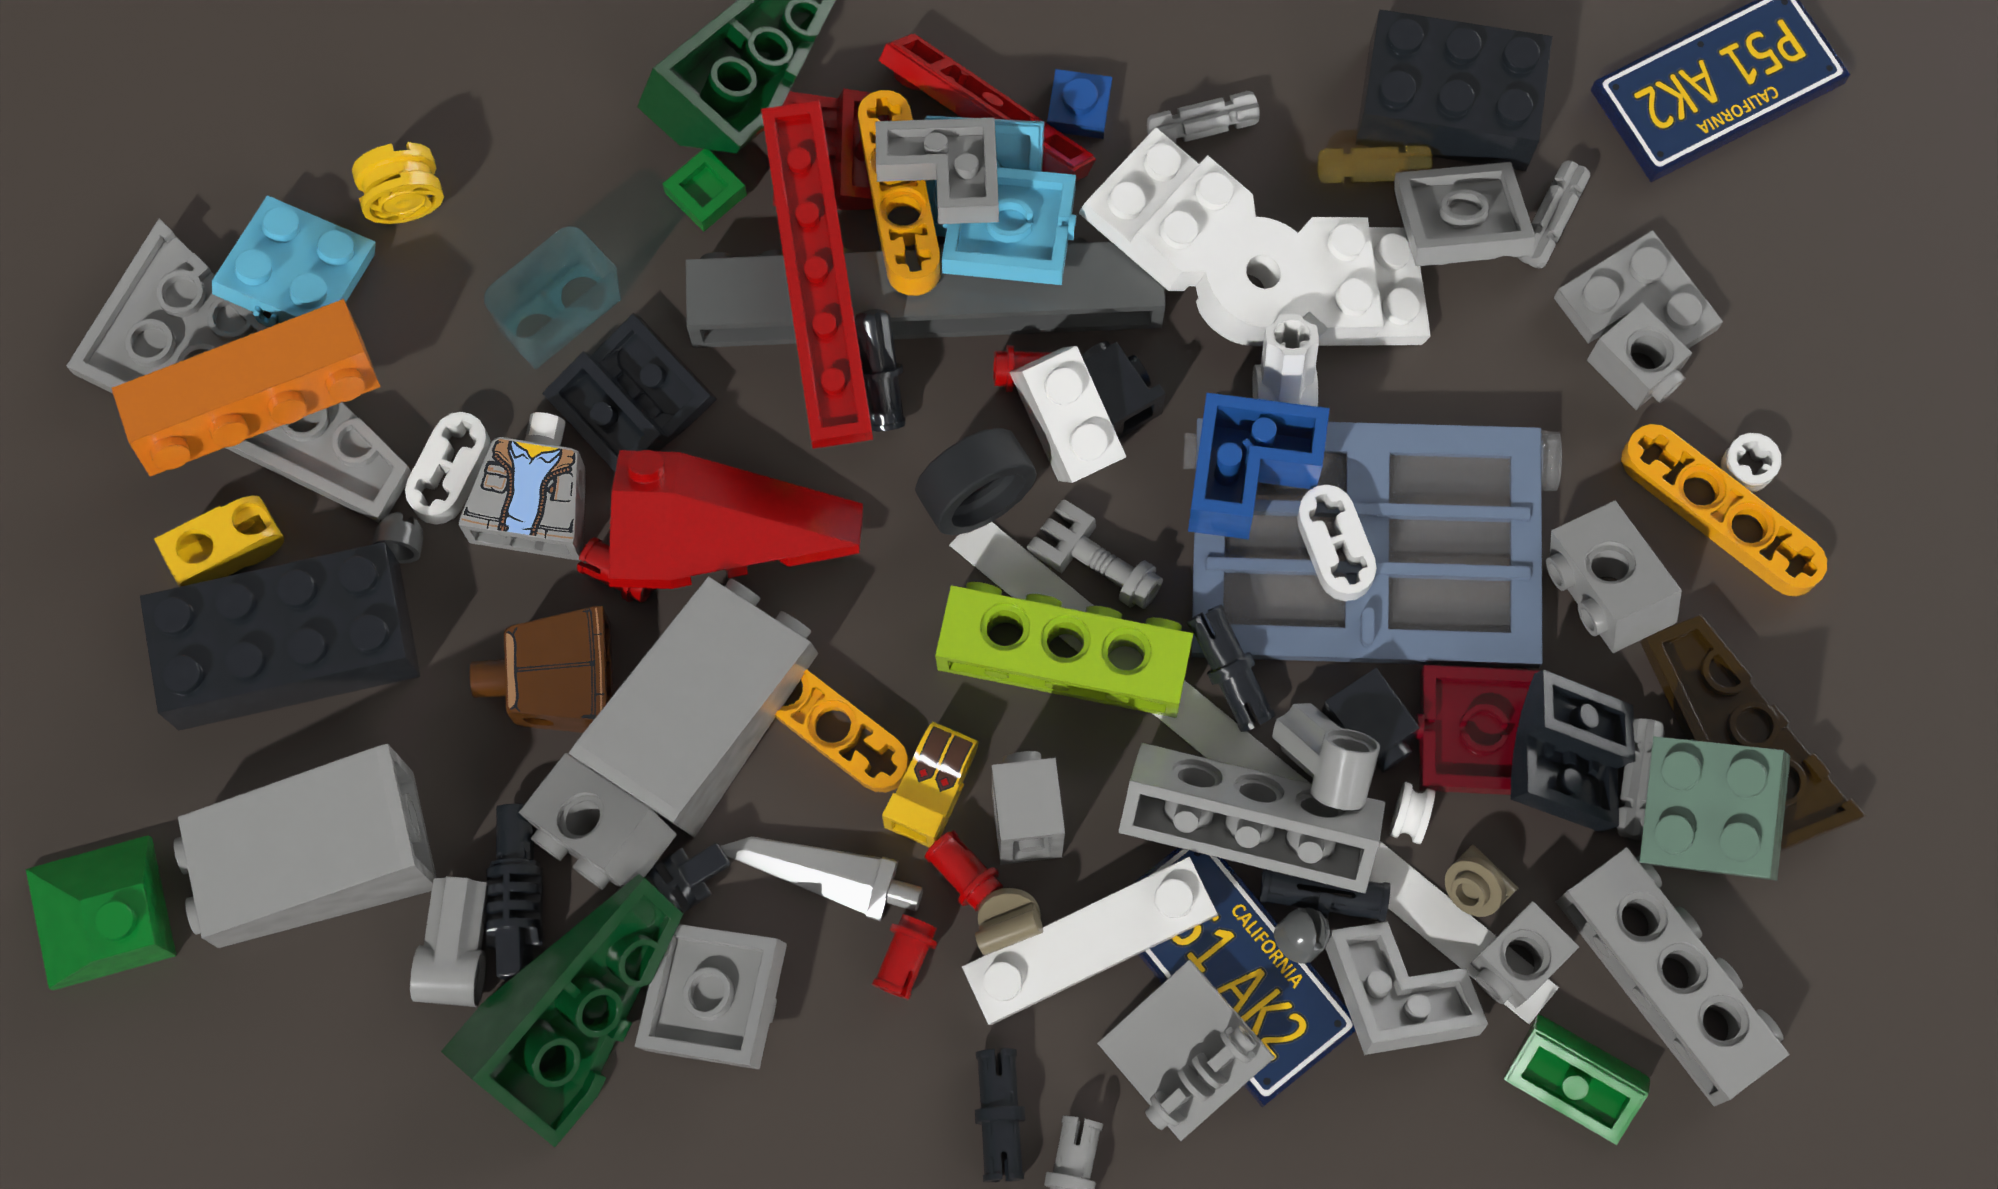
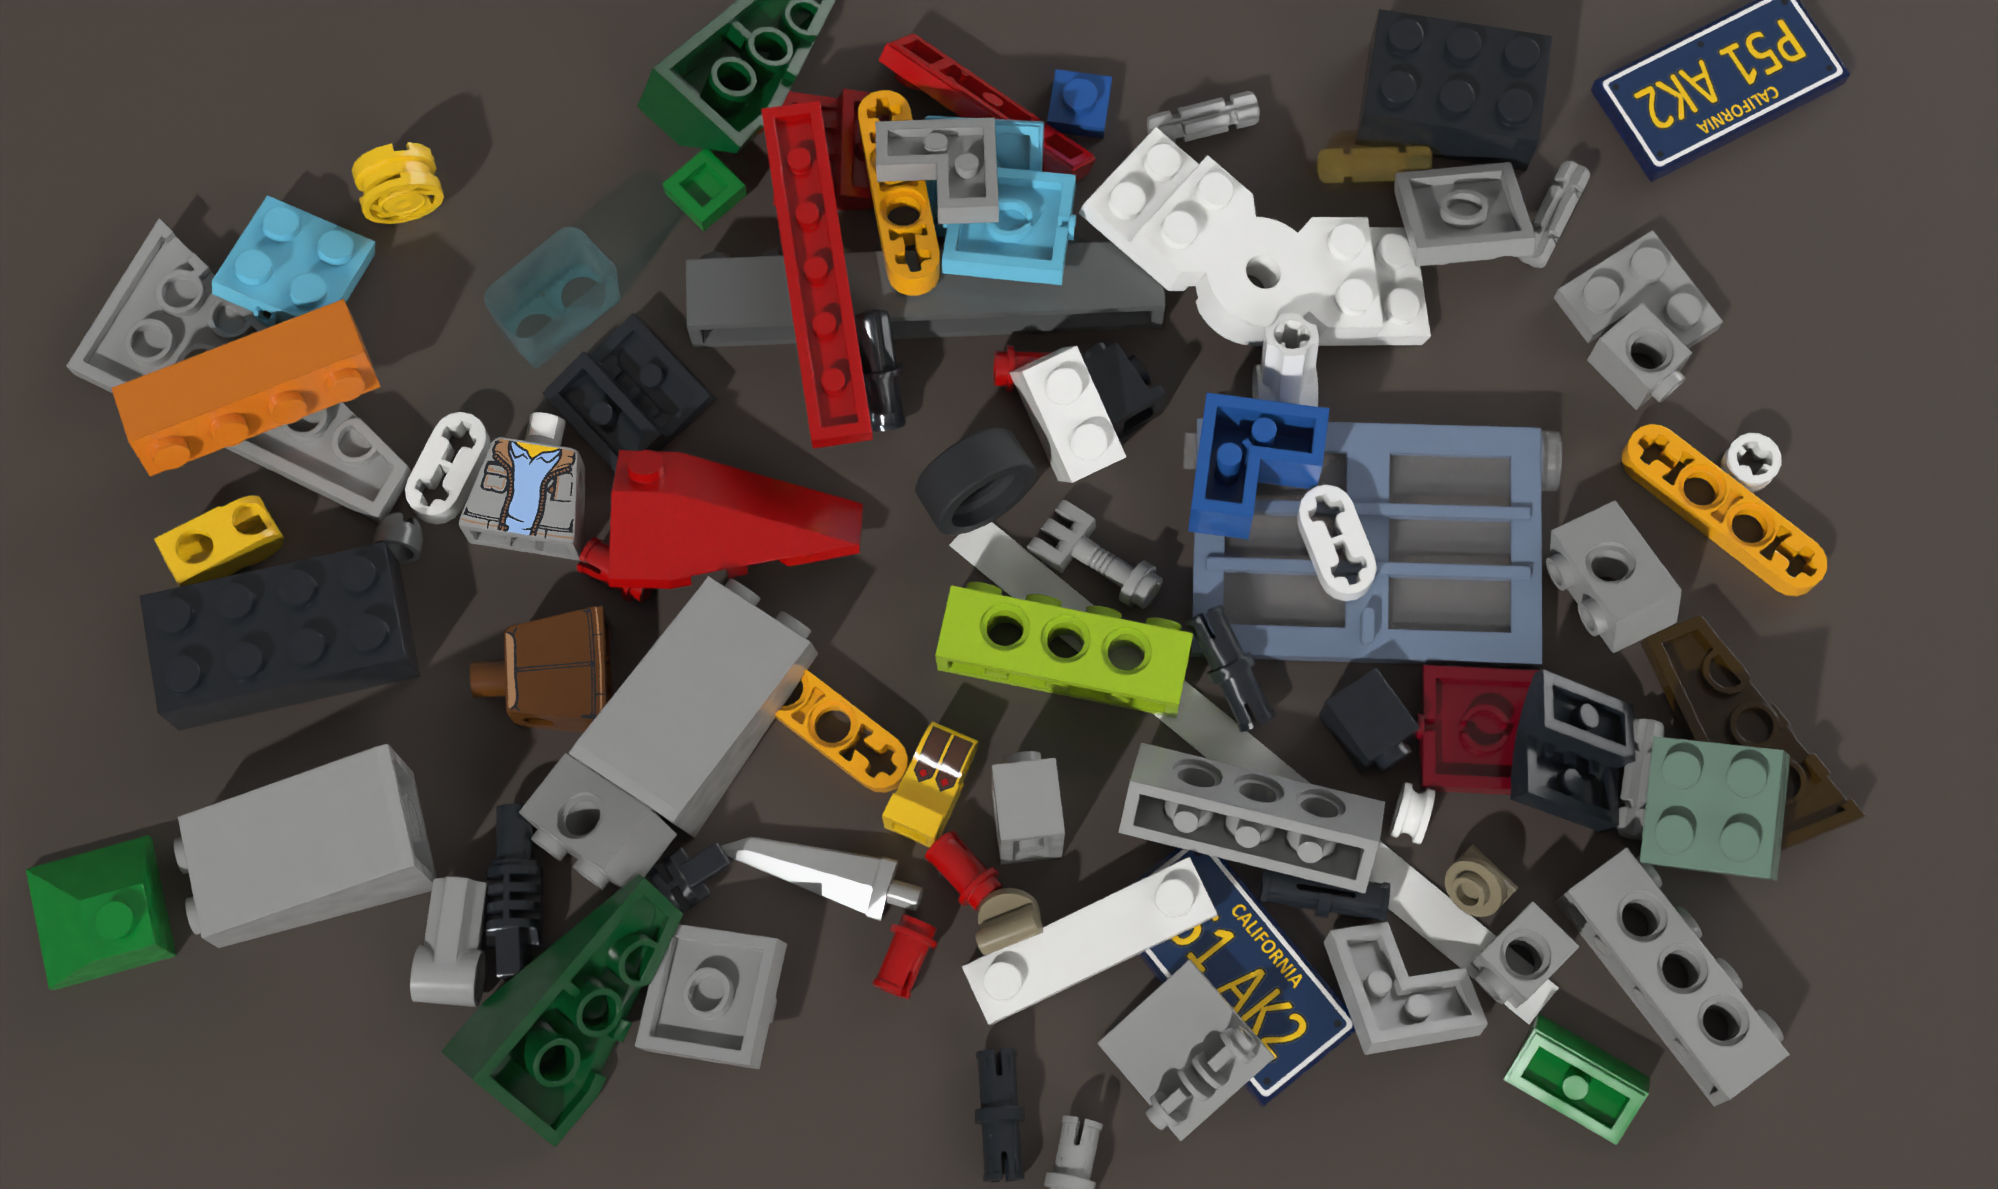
light grey piece [1272,703,1380,810] -> none
dark grey hinge [1274,908,1331,964] -> none

